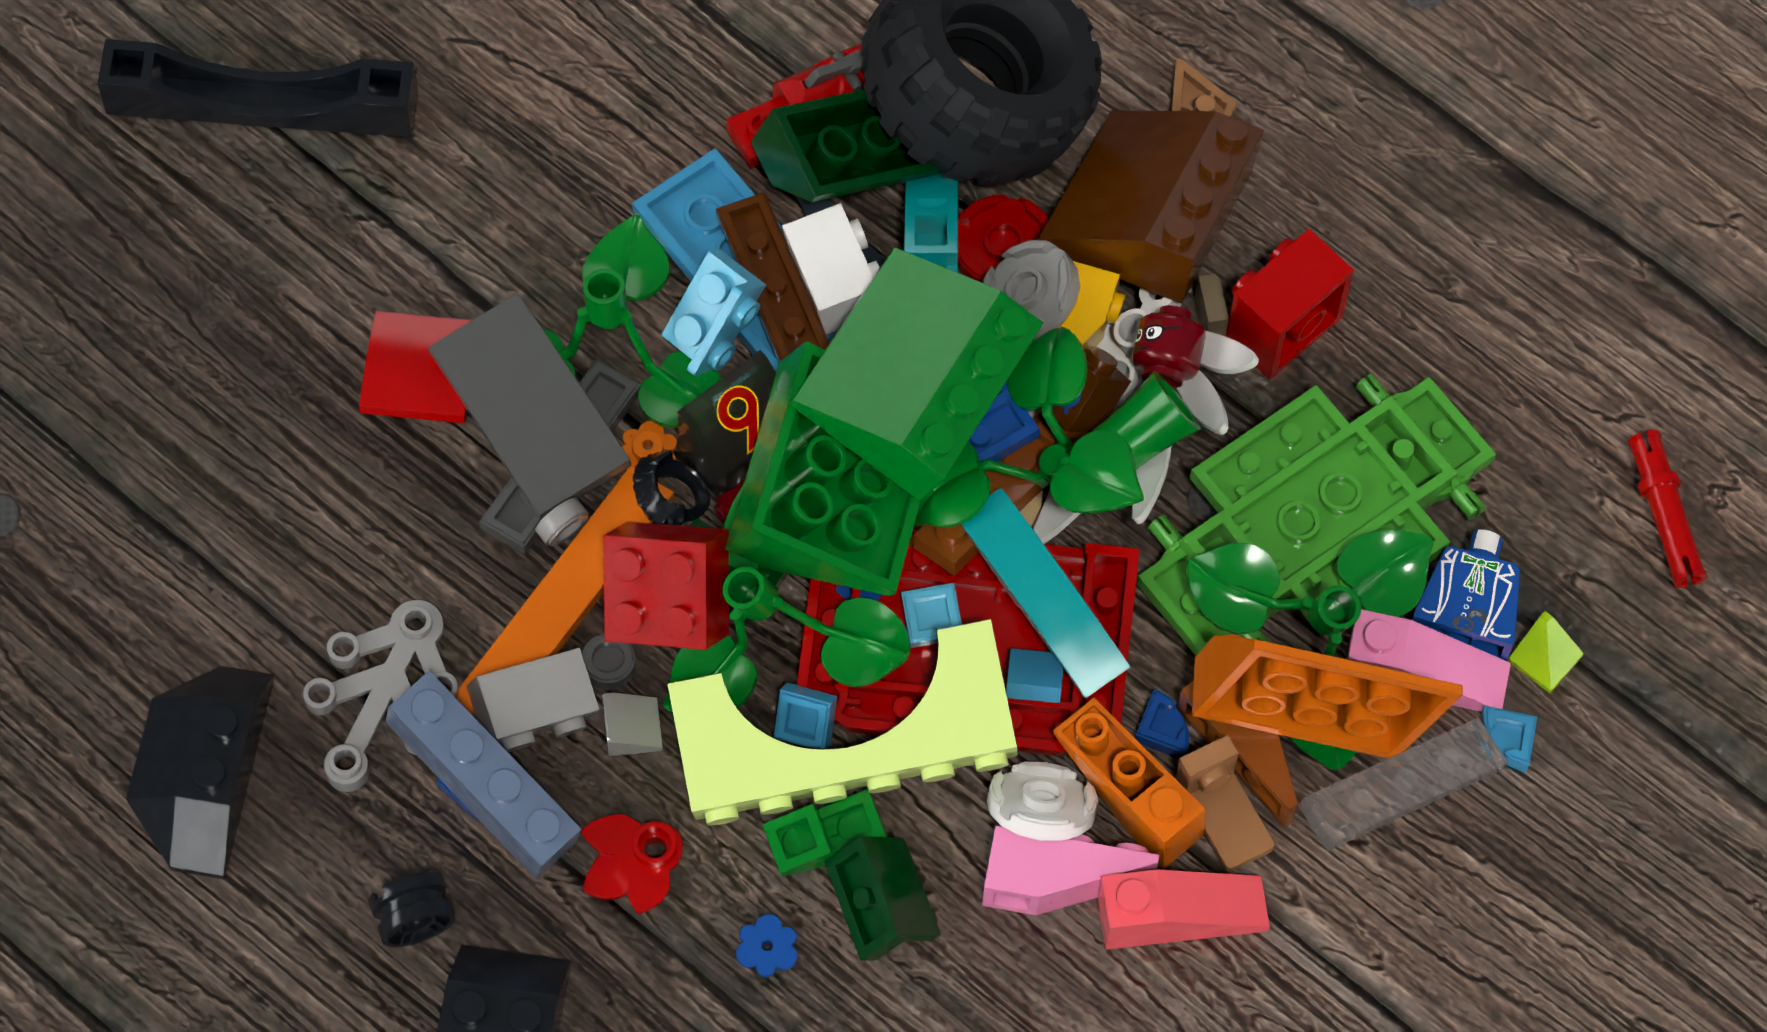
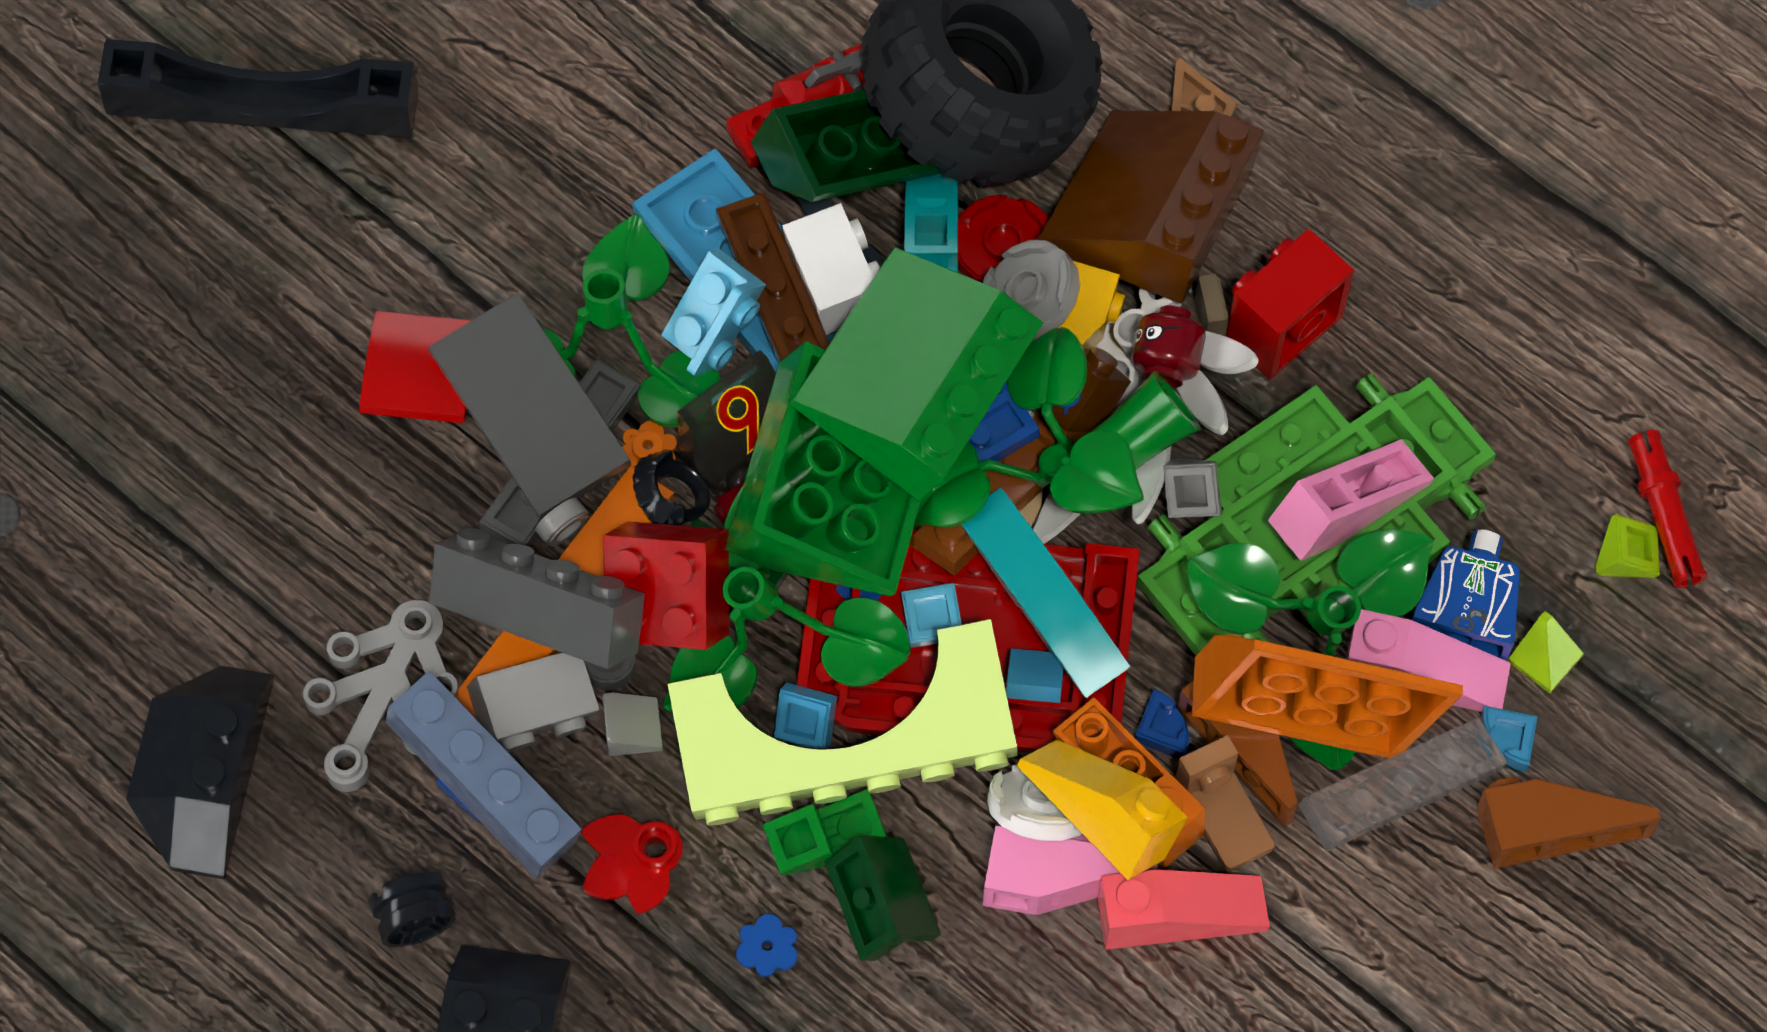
none -> dark grey brick [429,528,645,669]
none -> yellow slope [1017,740,1188,880]
none -> light grey slope [1163,458,1222,518]
none -> bright pink slope [1268,439,1434,561]
none -> dark orange slope [1476,777,1661,869]
none -> lime slope [1596,514,1660,578]

